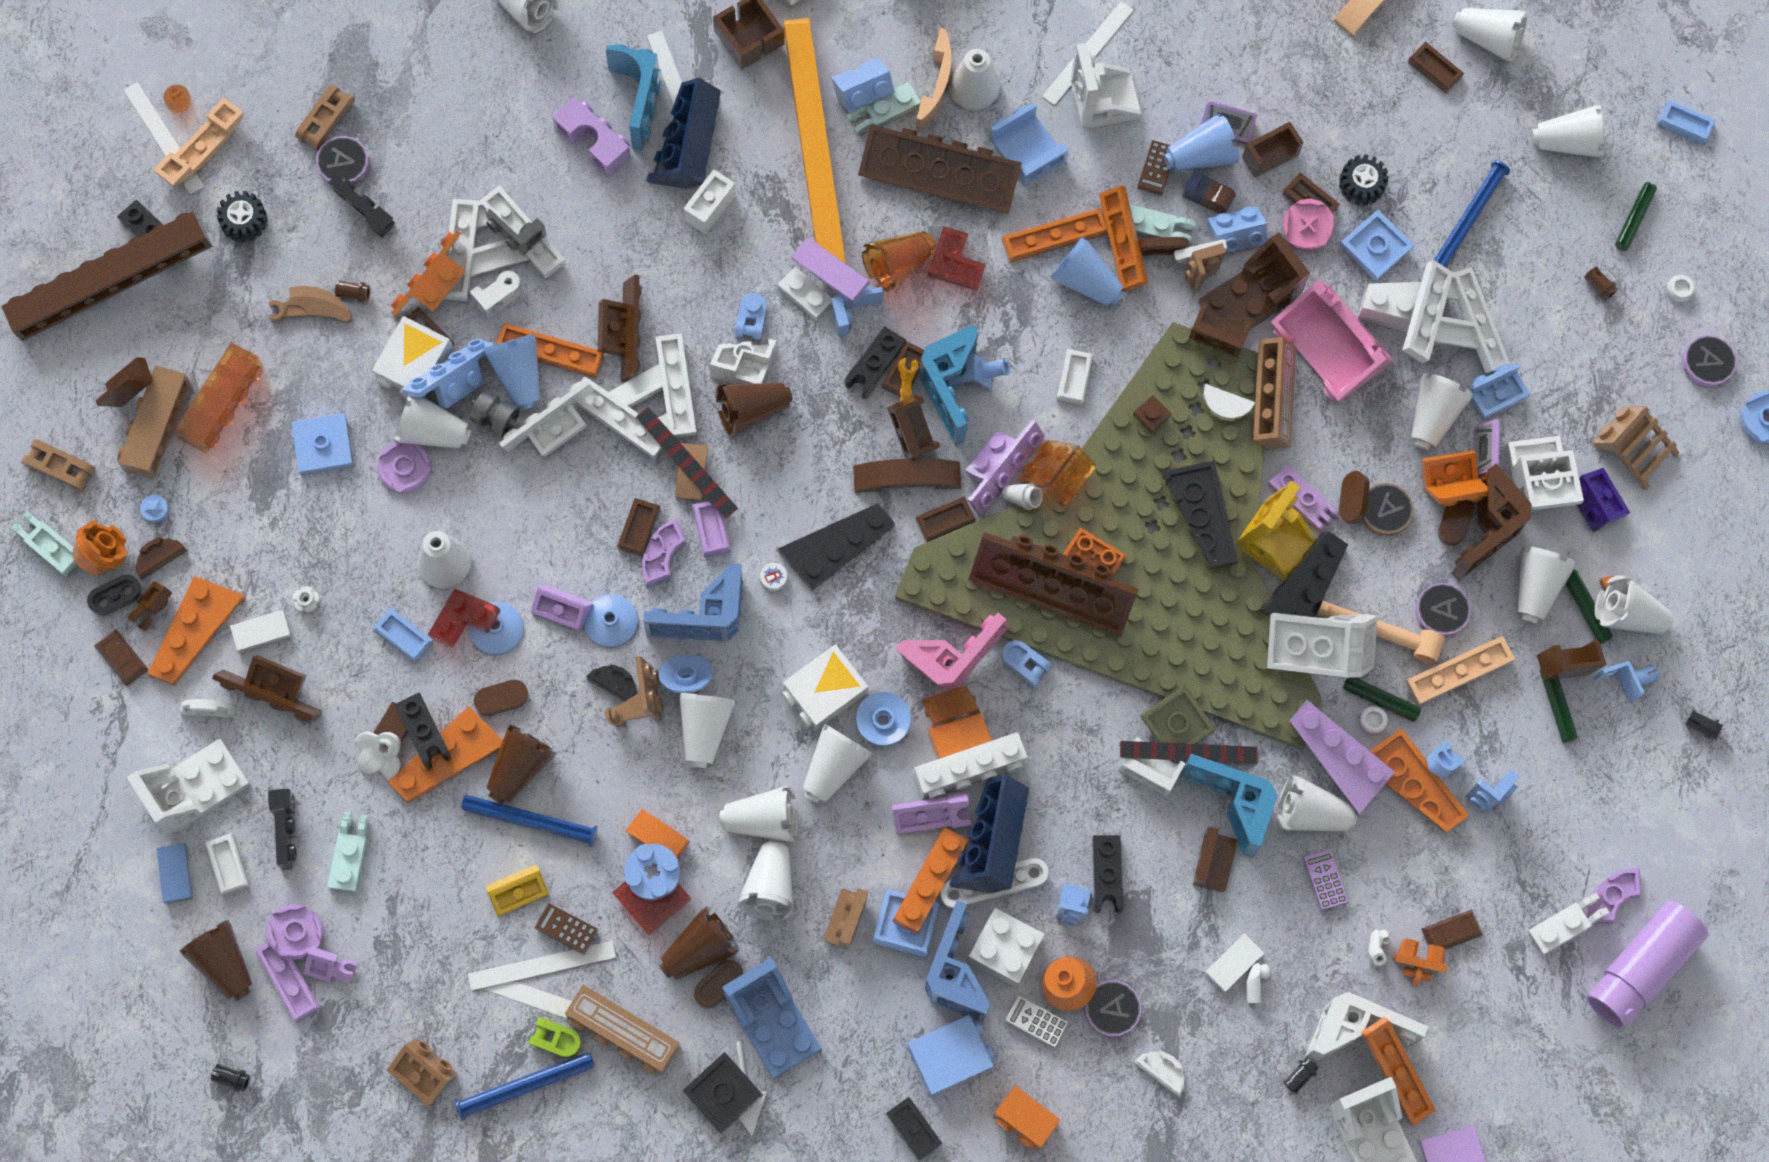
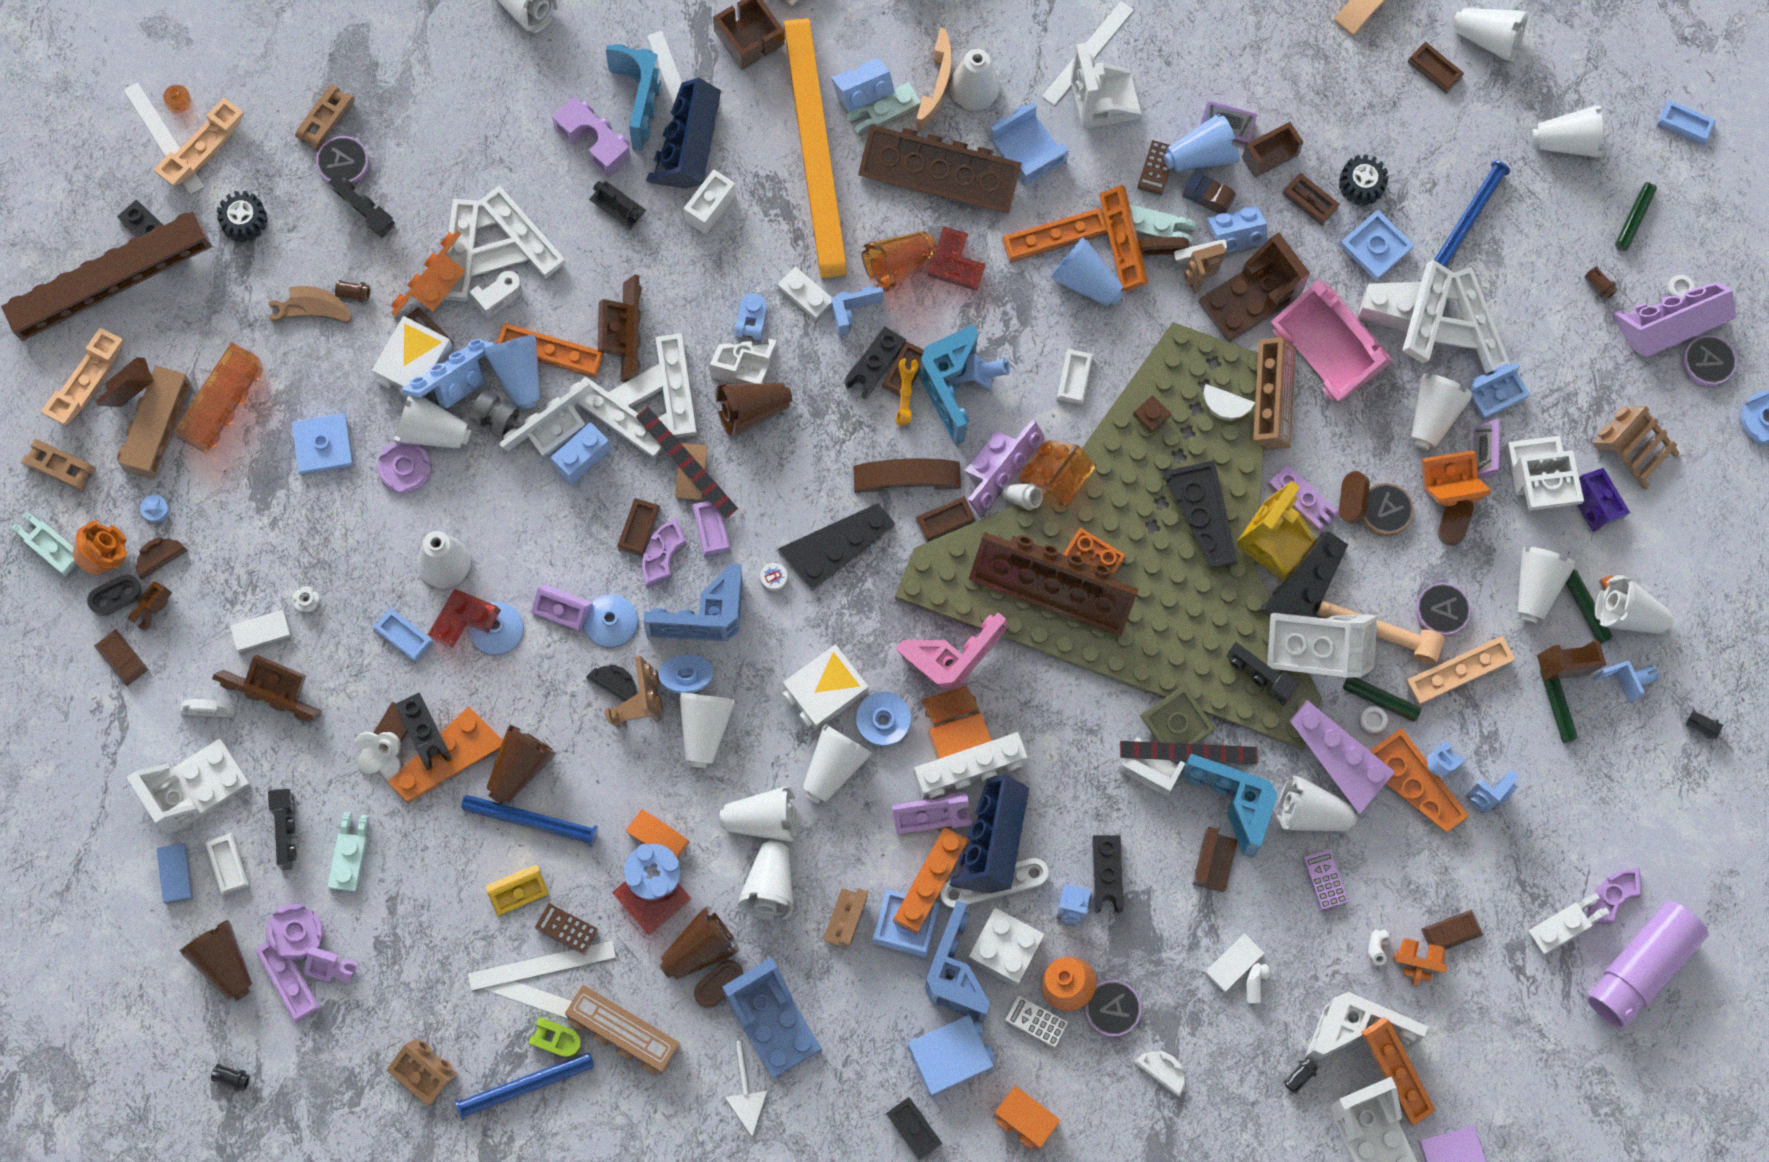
orange wing [148,576,245,686] -> none
reddish brown tile [474,680,529,716] -> none
dark grey bracket [485,208,546,255] -> none
black plate [682,1052,763,1134] -> none
lavender tile [791,237,870,303] -> none
reddish brown panel [887,395,941,459] -> none
light blue plate [1002,640,1052,687] -> none
reddish brown panel [1189,302,1252,358] -> none
bright pink tile [1282,199,1335,252] -> none
reddish brown bracket [1452,464,1532,581] -> none
none -> light nougat slope [41,328,124,426]
none -> light blue brick [551,422,611,486]
none -> black hinge [589,180,646,230]
none -> black plate [1226,642,1299,705]
none -> lavender wedge [1613,282,1737,357]

